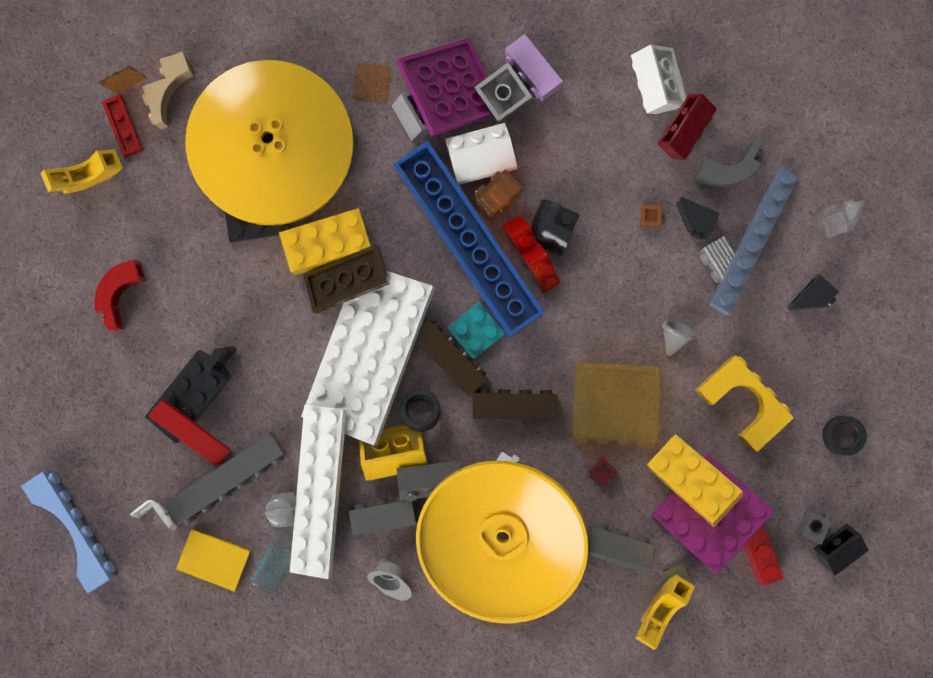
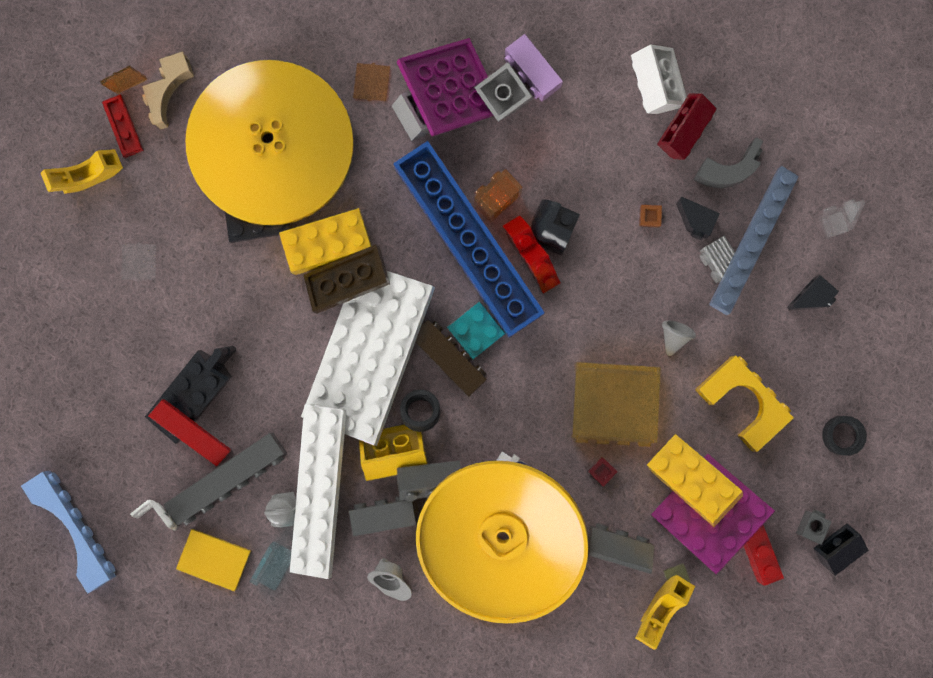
red arch [94,259,146,332] -> none
white slope [445,123,518,185] -> none
dark brown brick [473,389,557,420] -> none

